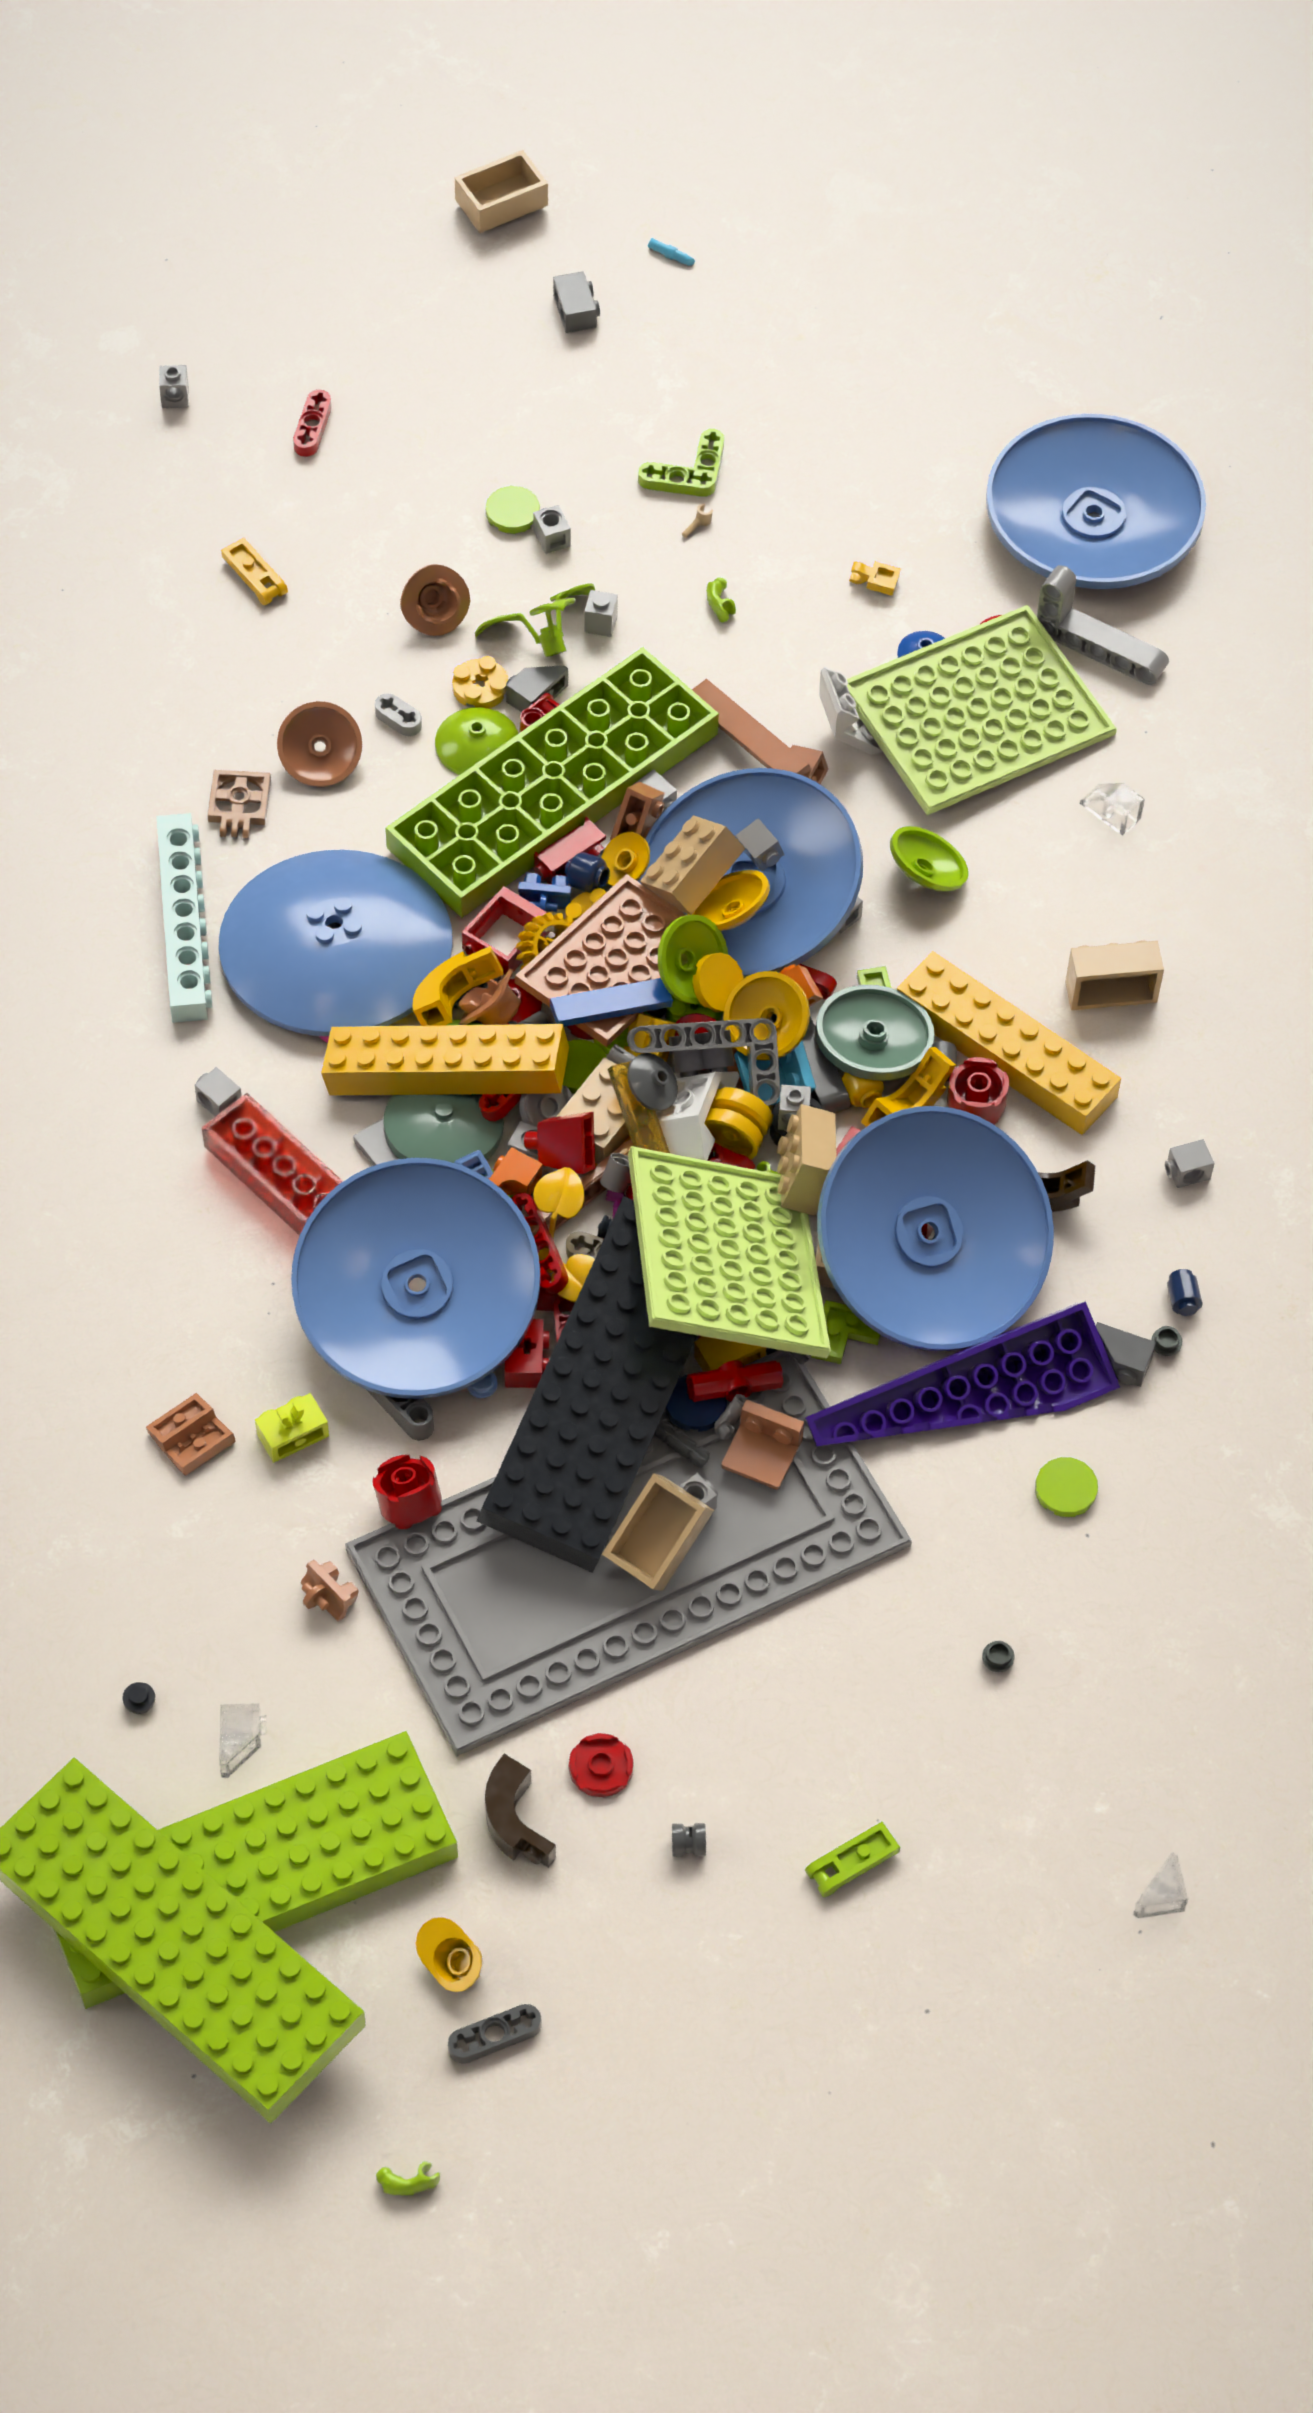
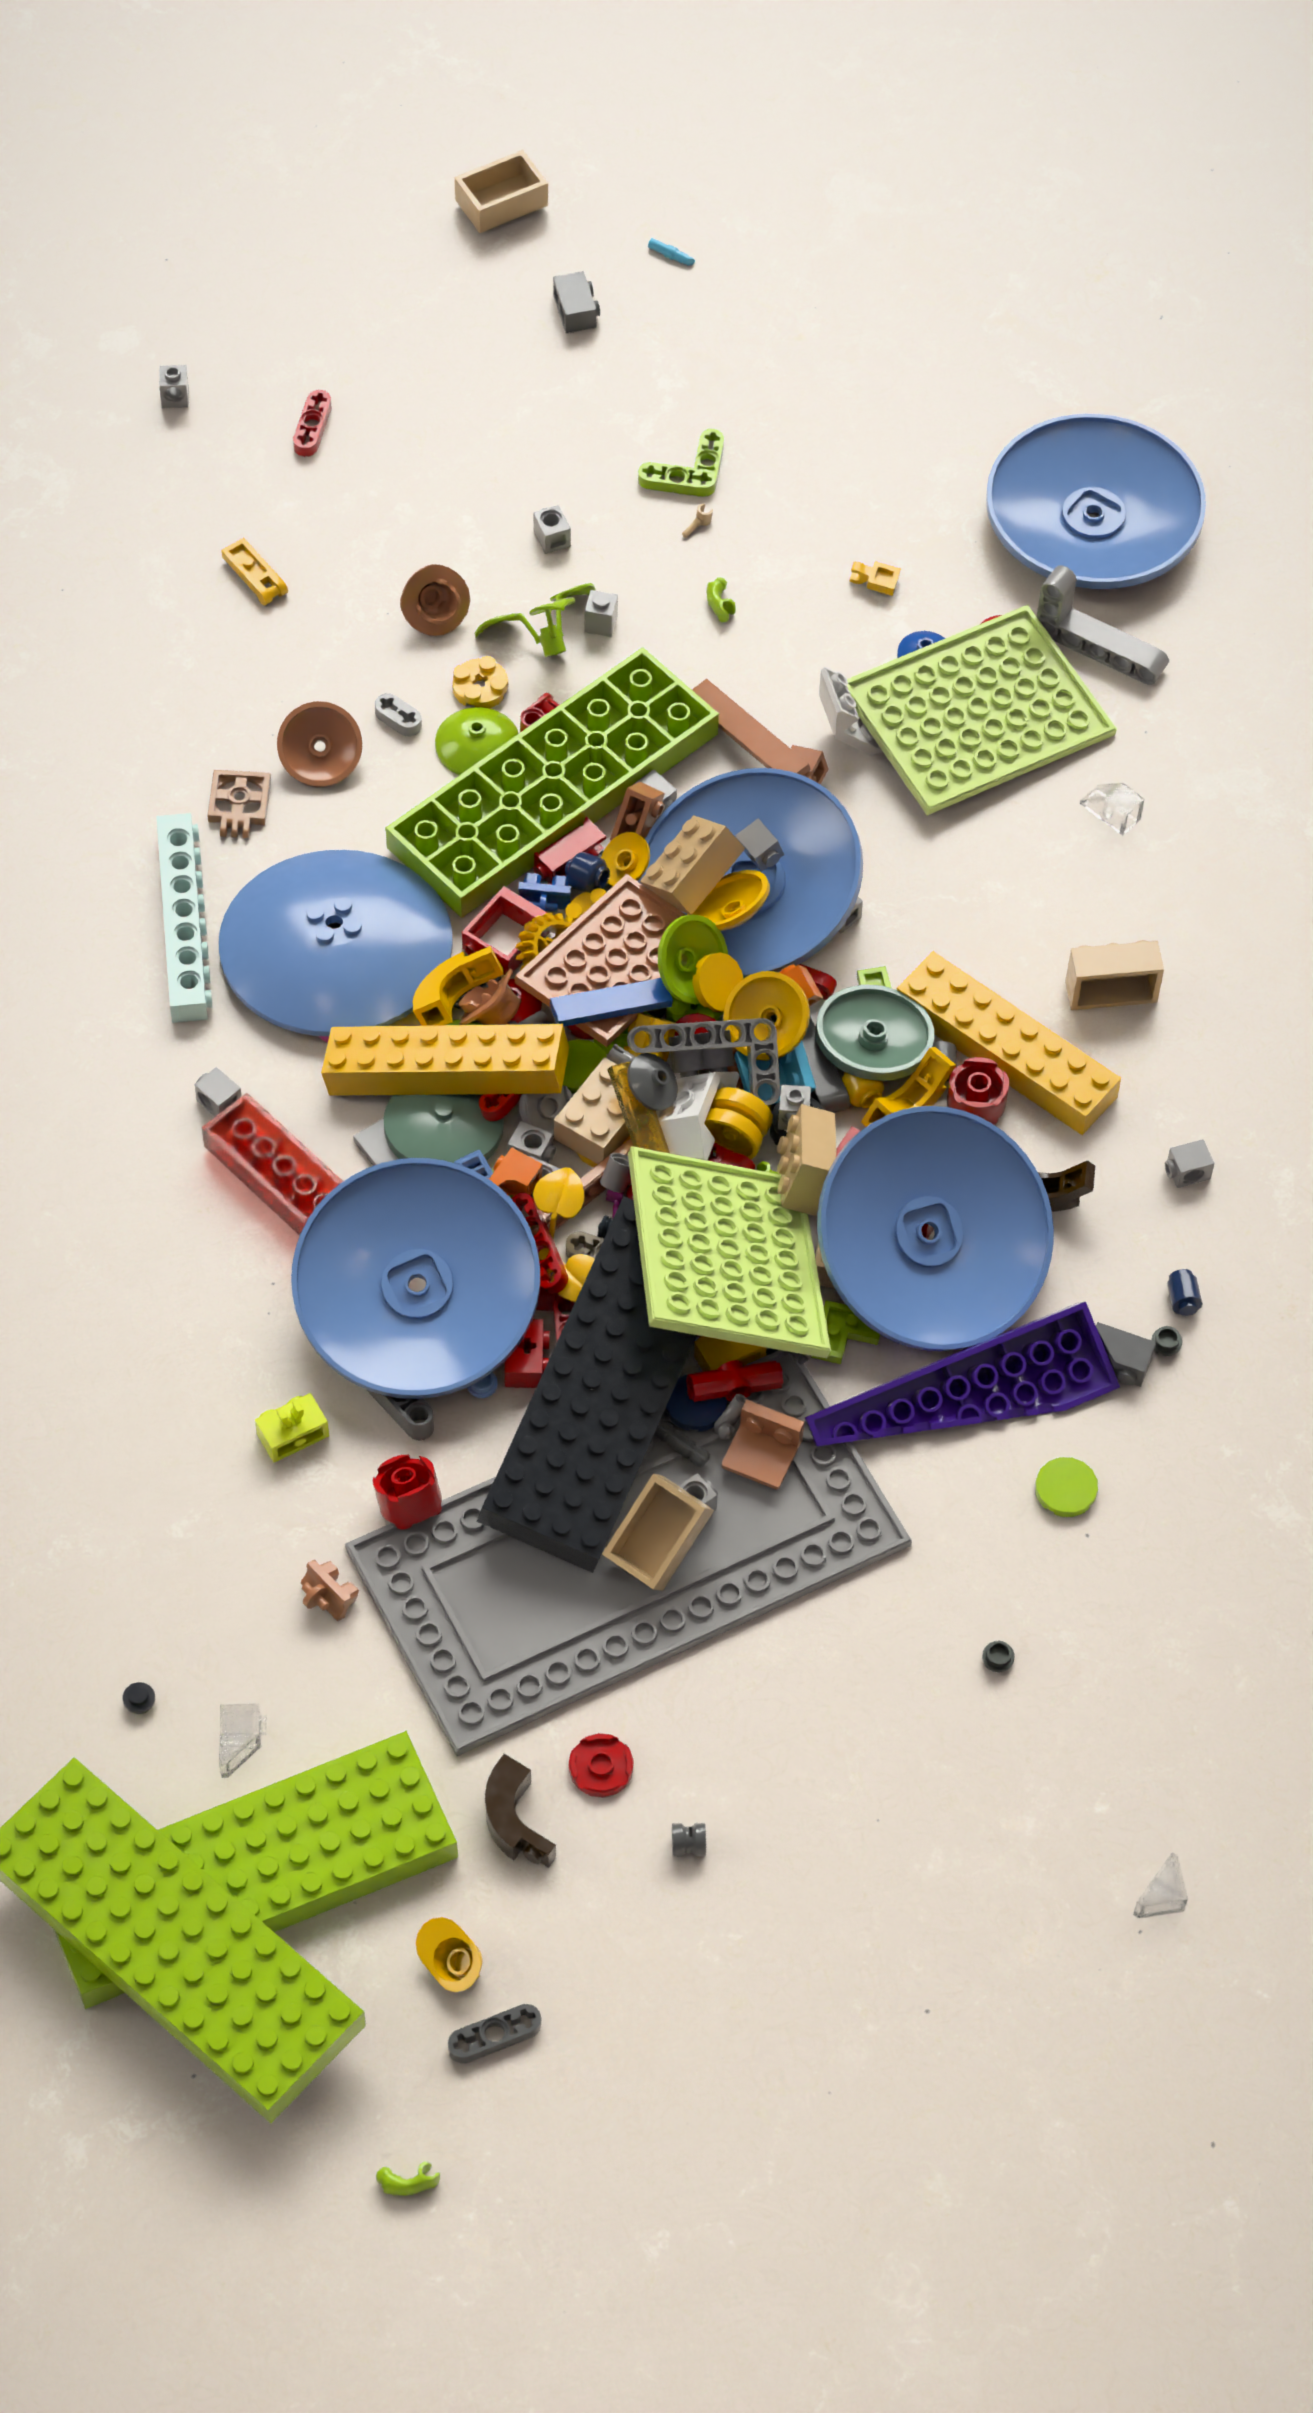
nougat slope [146,1393,236,1476] -> none
tile [485,486,540,534] -> none
dark grey slope [506,665,568,713] -> none
red torso [524,1112,596,1174] -> none
lime plate [805,1821,900,1898] -> none
lime dish [890,826,969,891] -> none

